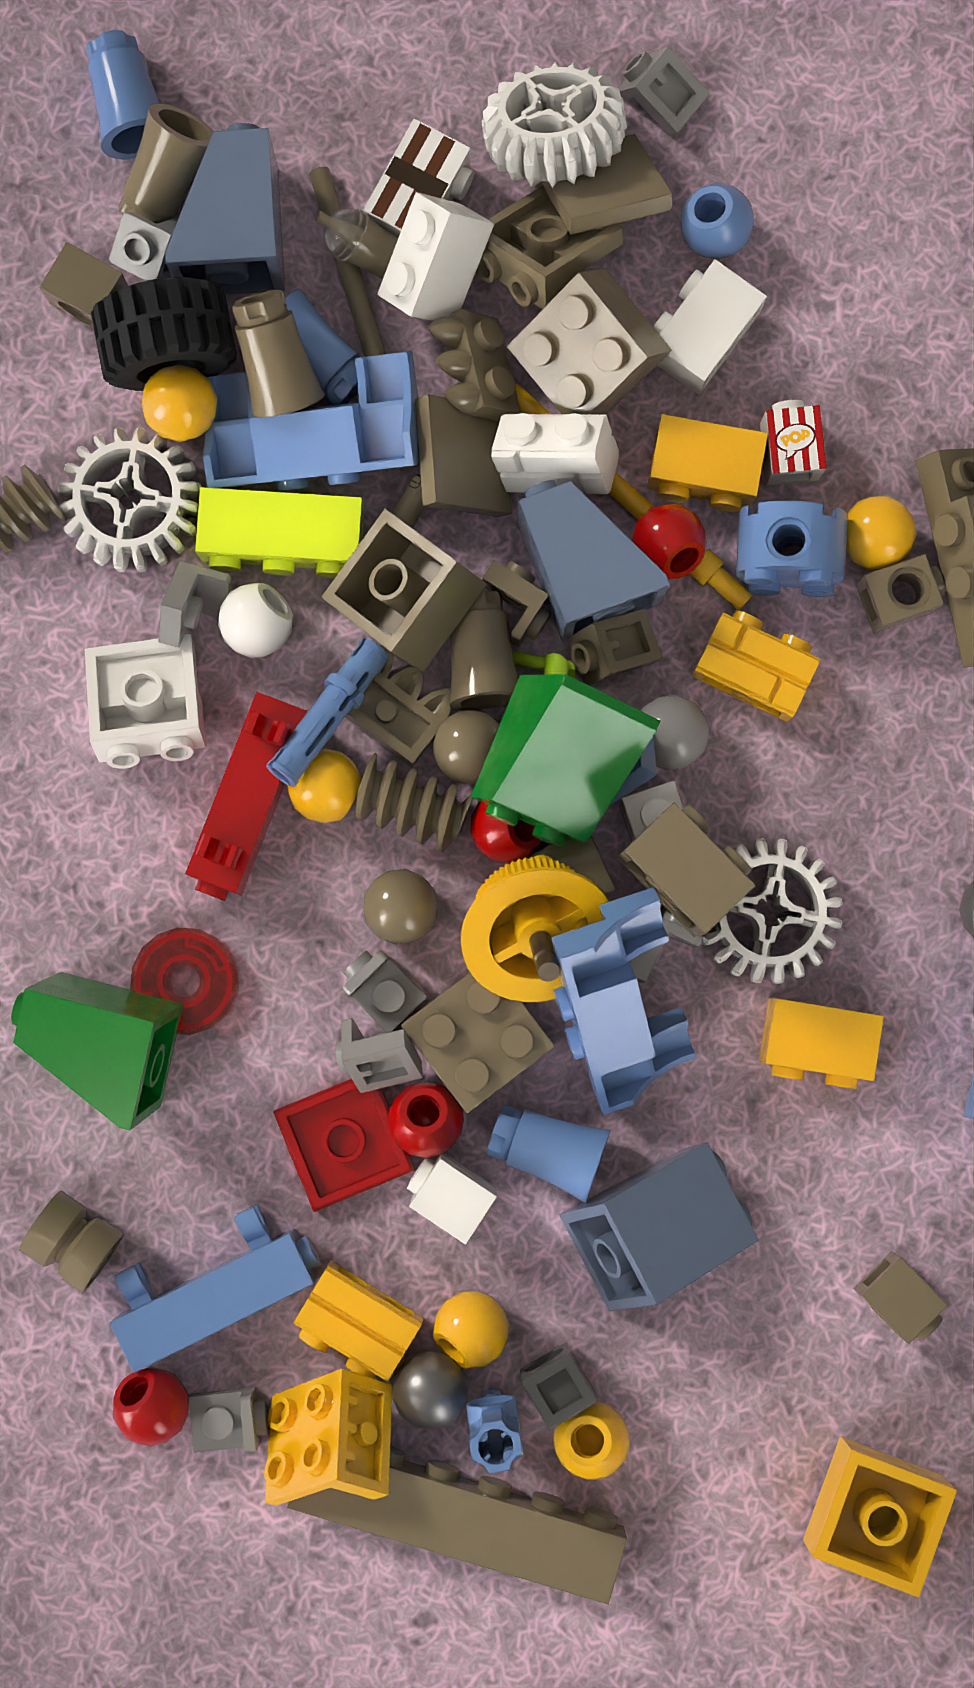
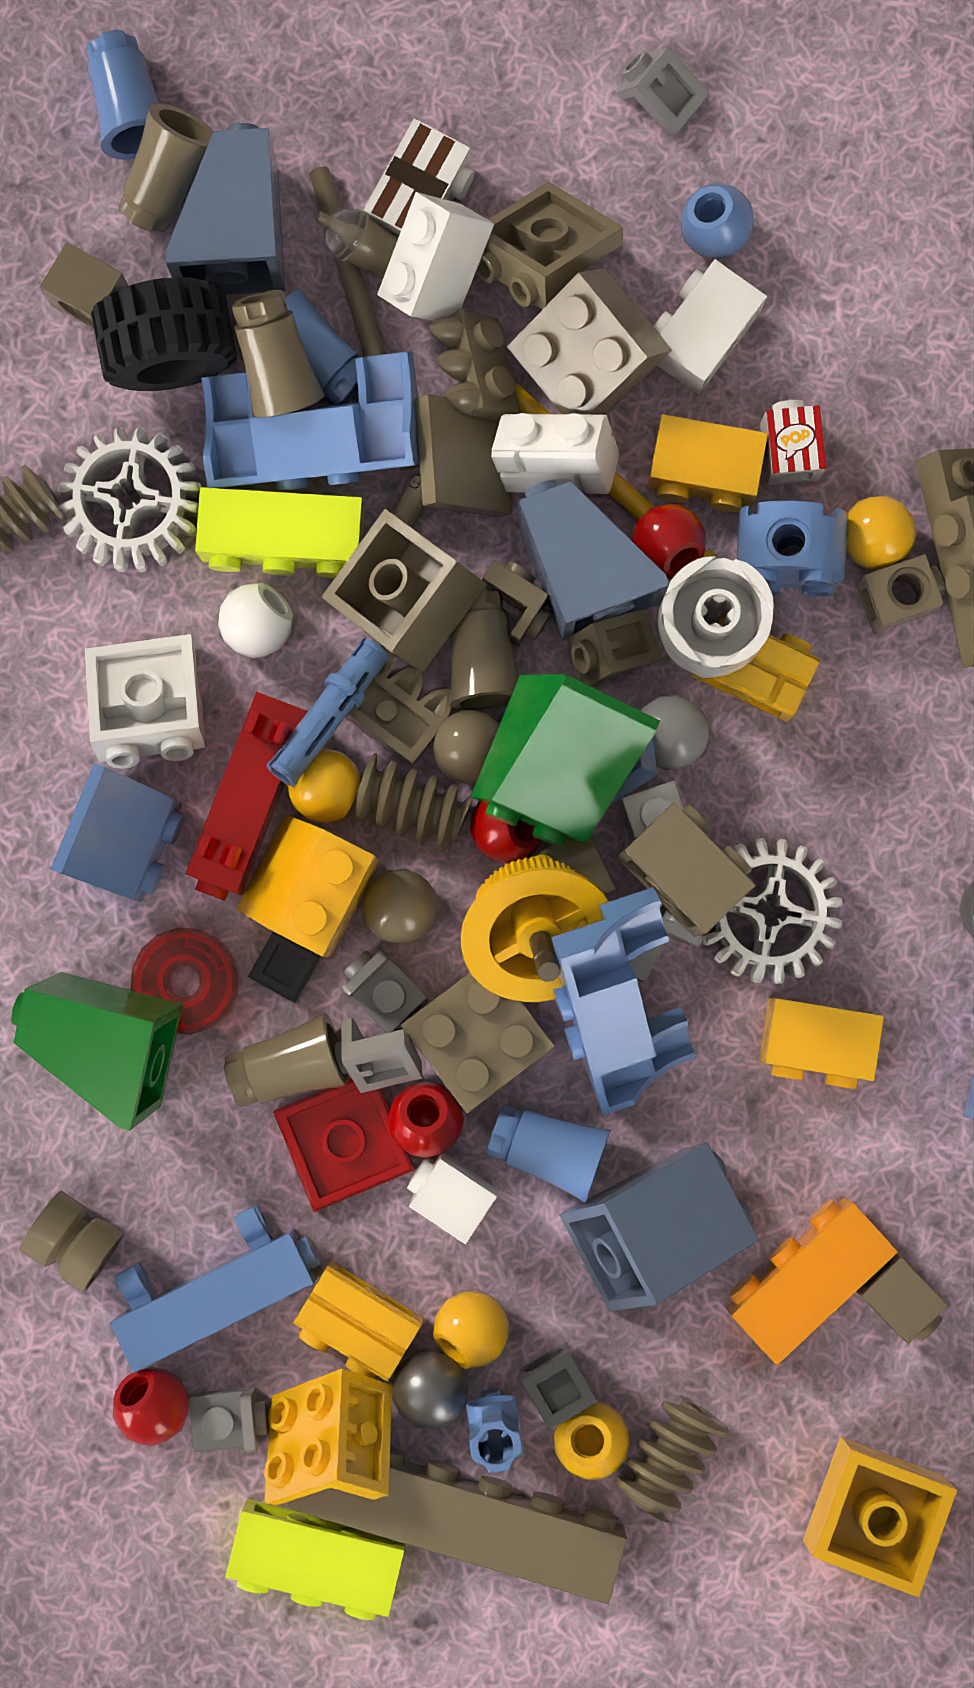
light grey bracket [109,211,179,281] -> none
yellow piece [142,364,217,442] -> none
light grey bracket [158,561,232,648] -> none
white gear [482,61,627,188] -> none
lime hand [512,649,576,678] -> none
dark tan tile [541,134,672,235] -> none
none -> medium blue slope [51,763,185,902]
none -> dark tan plant [224,1013,348,1107]
none -> neon yellow brick [225,1498,405,1620]
none -> yellow slope [236,814,381,959]
none -> black tile [248,931,322,1003]
none -> dark tan piece [614,1395,729,1523]
none -> white brick [657,556,774,678]
none -> light orange brick [726,1198,898,1365]

